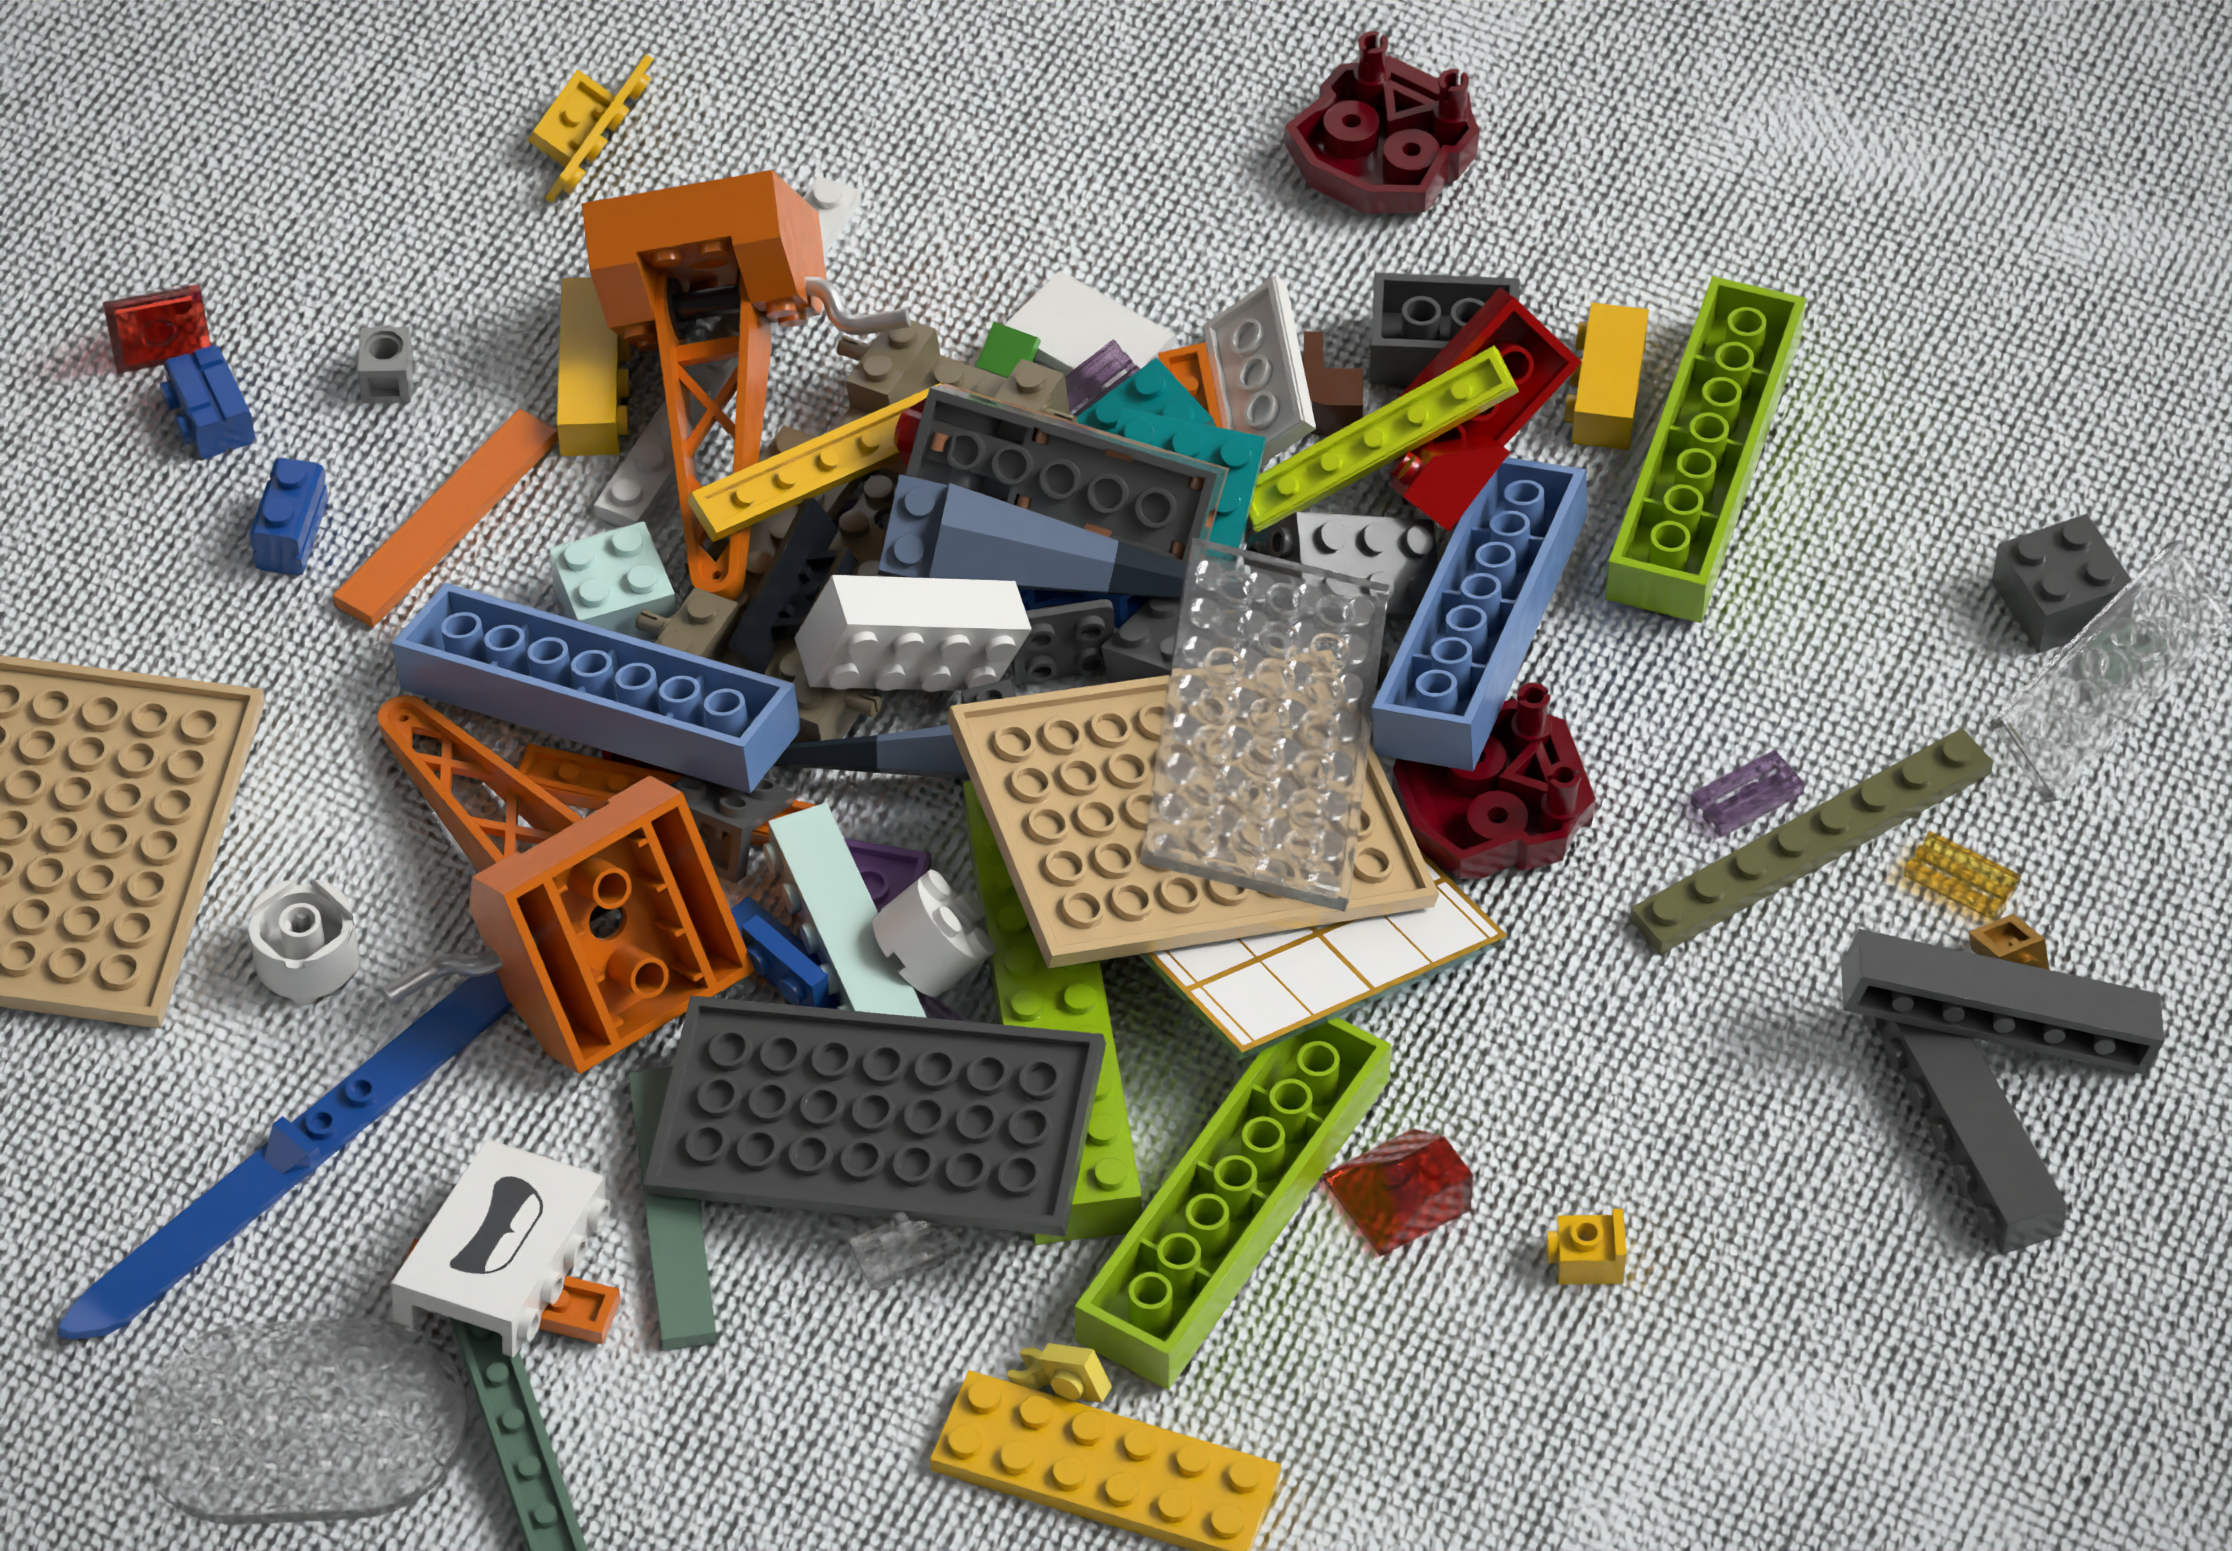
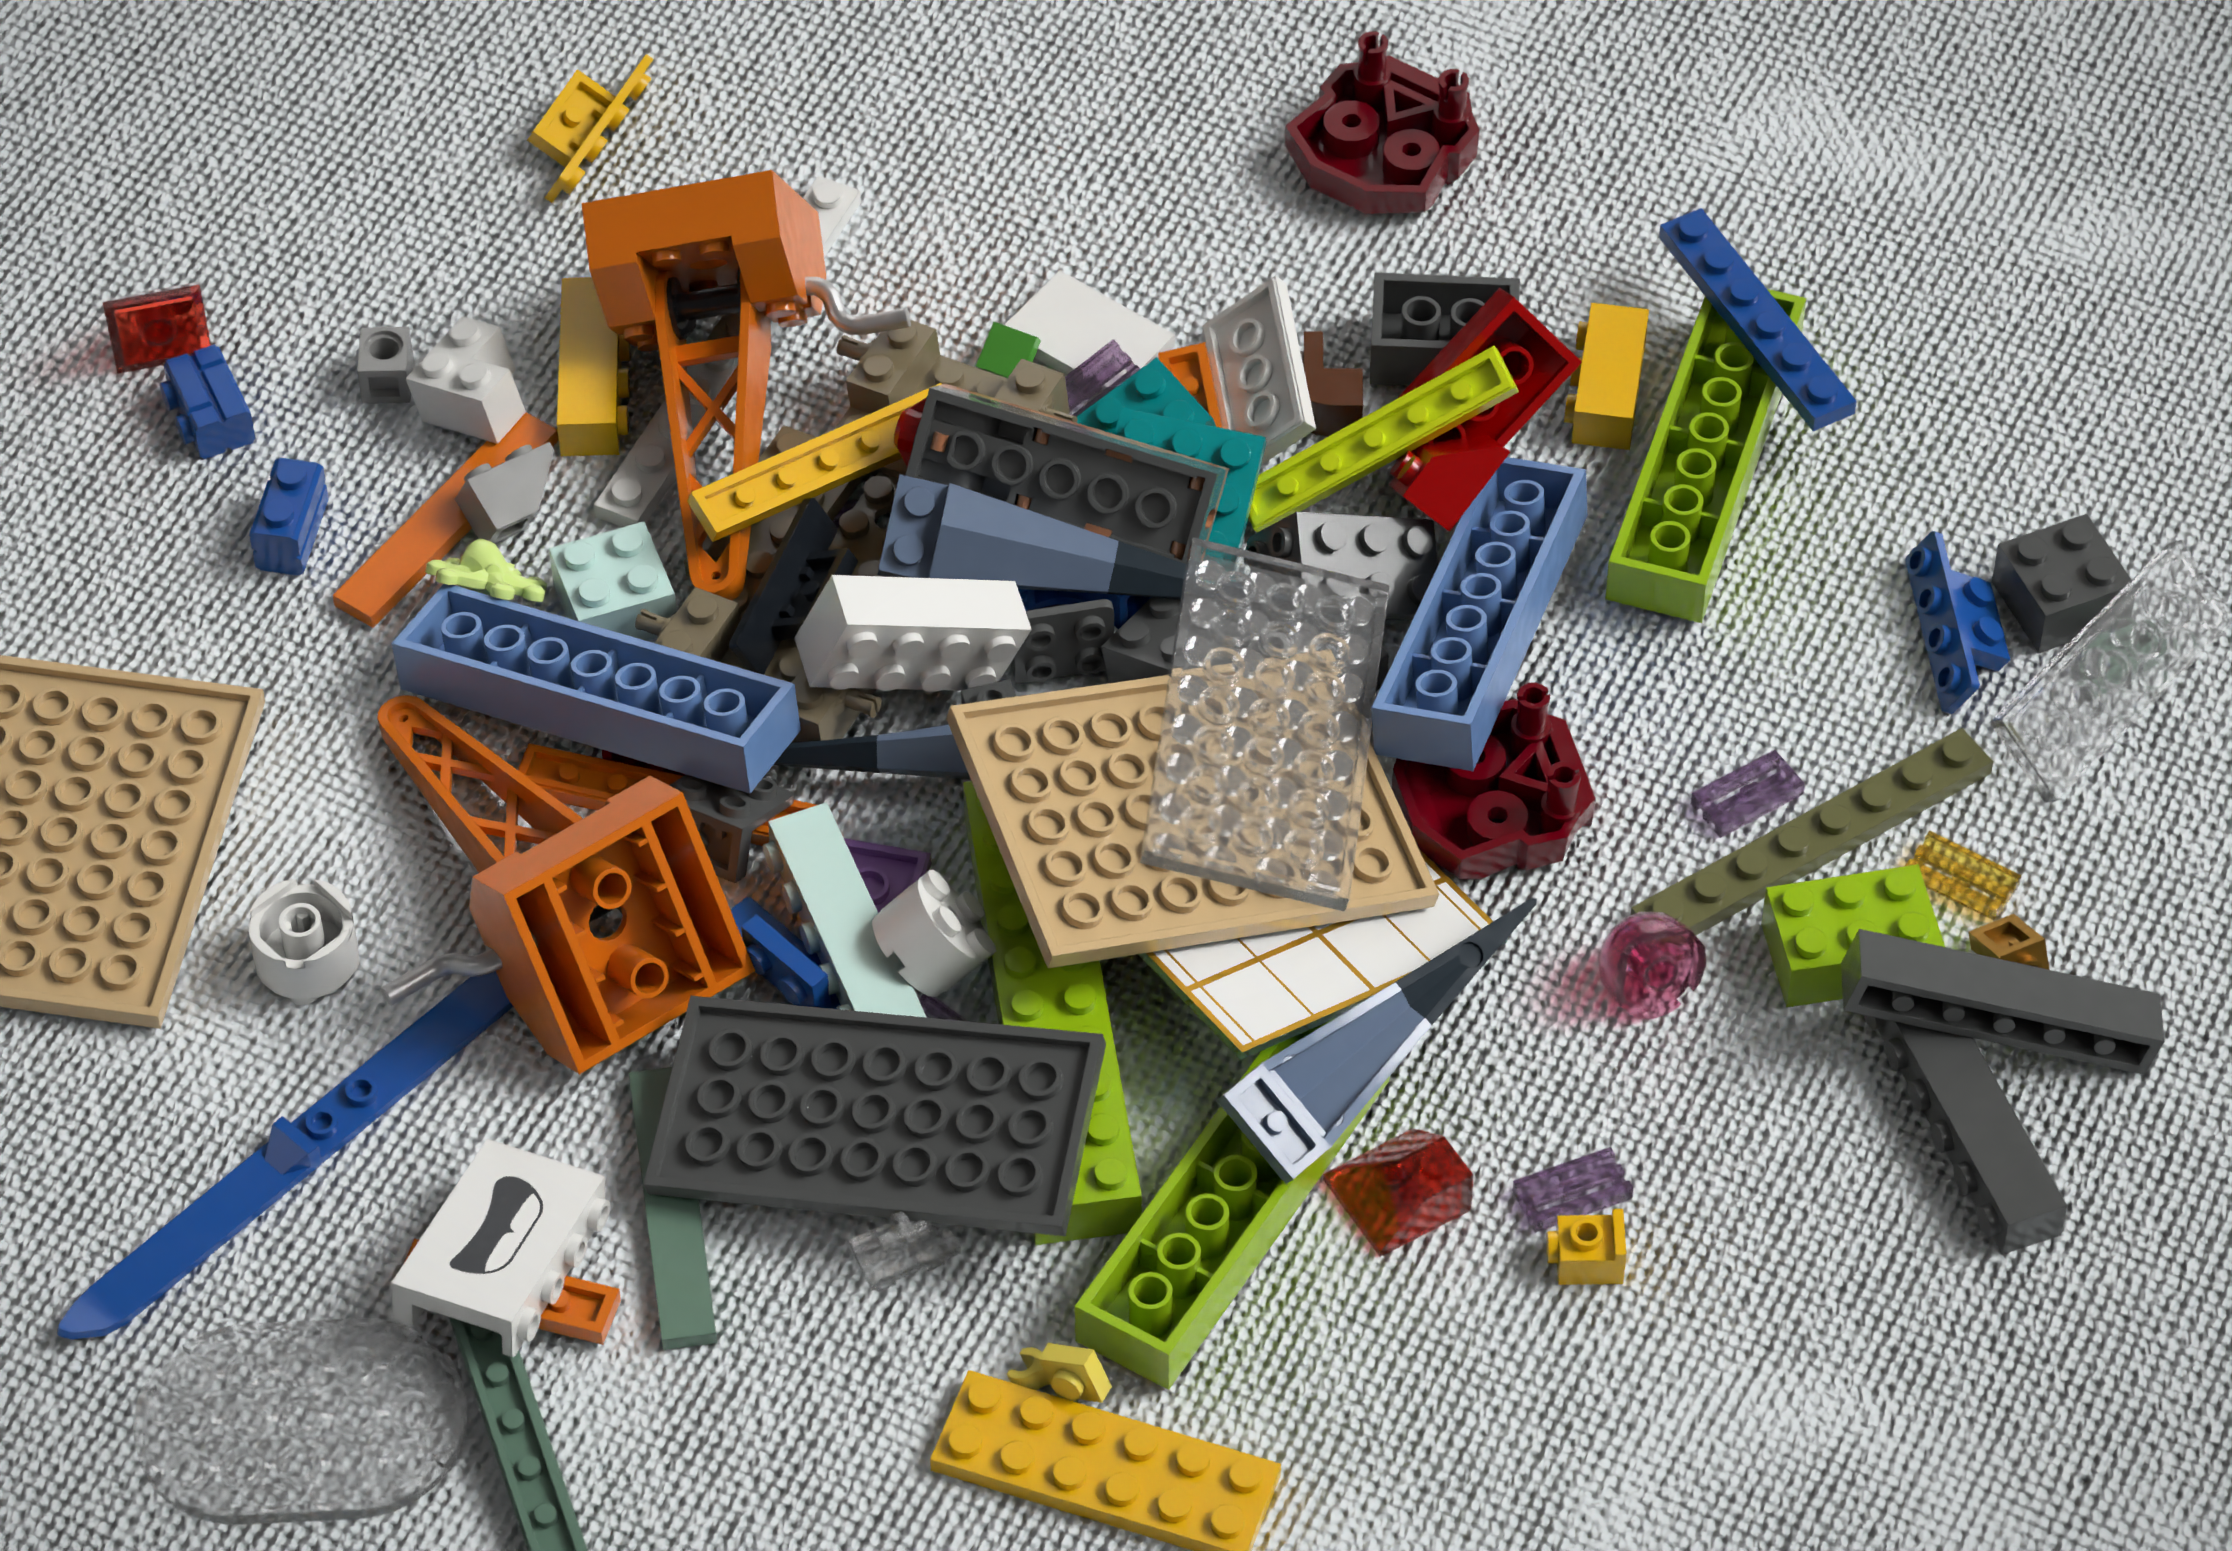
none -> white brick [406,316,526,444]
none -> yellowish green animal [425,538,547,602]
none -> light grey slope [455,442,554,544]
none -> sand blue plate [1217,898,1537,1184]
none -> clear purple tile [1512,1147,1634,1233]
none -> clear pink cylinder [1598,912,1706,1019]
none -> blue plate [1659,208,1857,431]
none -> lime brick [1761,864,1945,1008]
none -> blue bracket [1905,531,2010,714]

